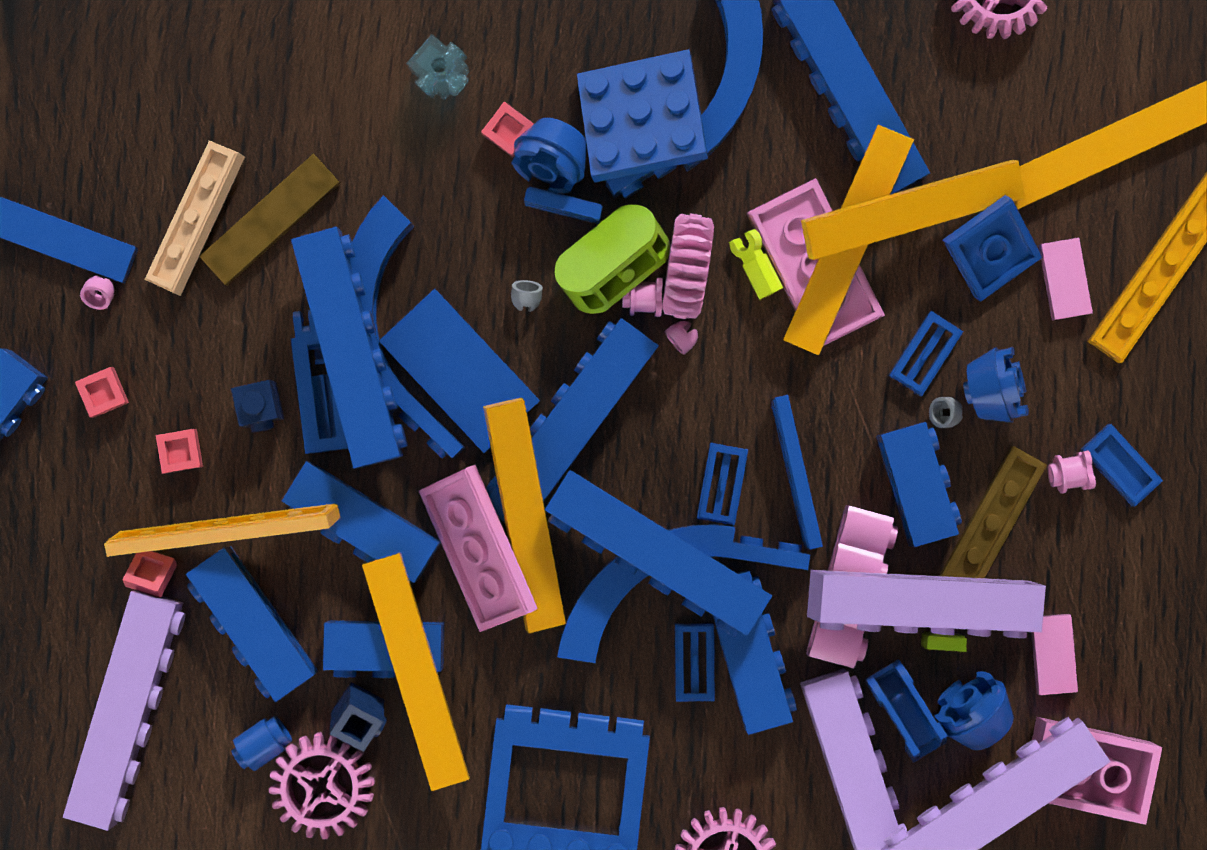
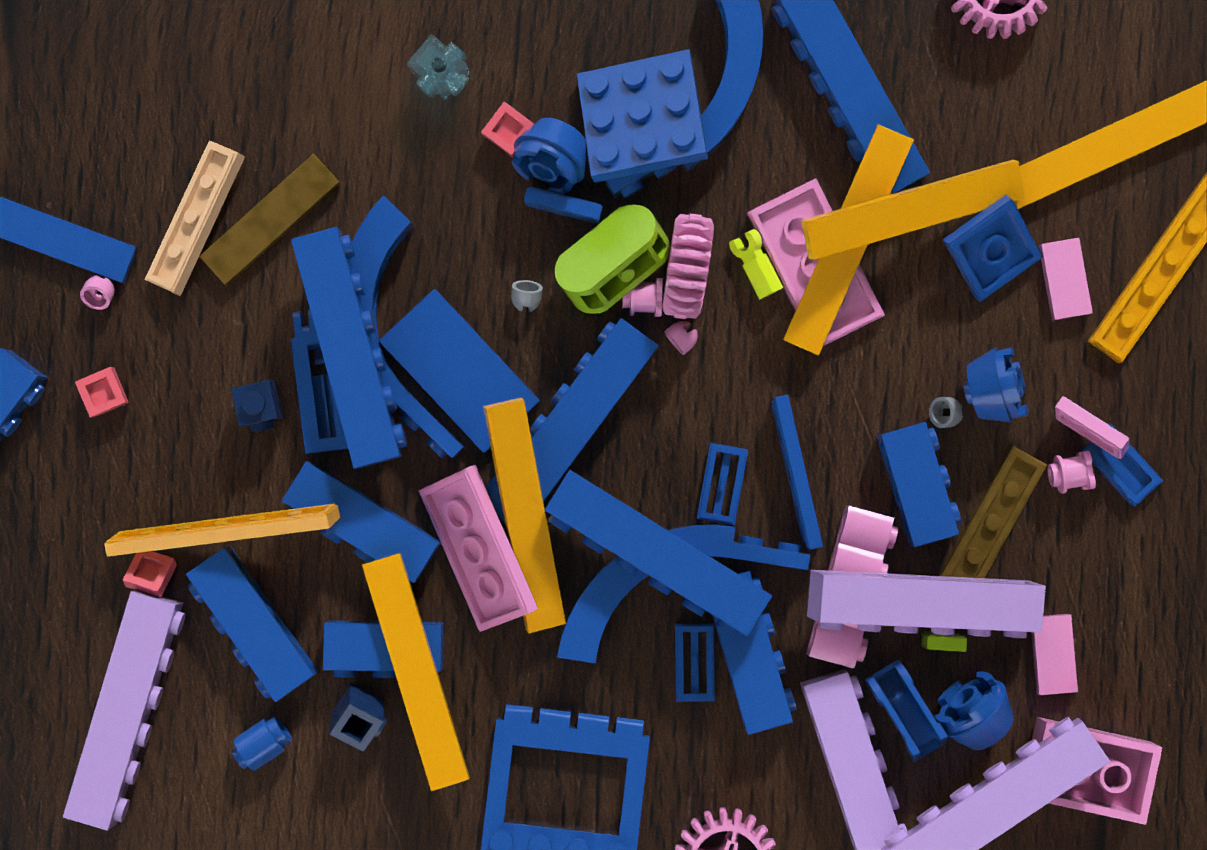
coral plate [156,429,203,473] -> none
bright pink gear [269,732,375,839] -> none
blue tile [888,311,963,397] -> none
none -> bright pink tile [1055,396,1130,459]

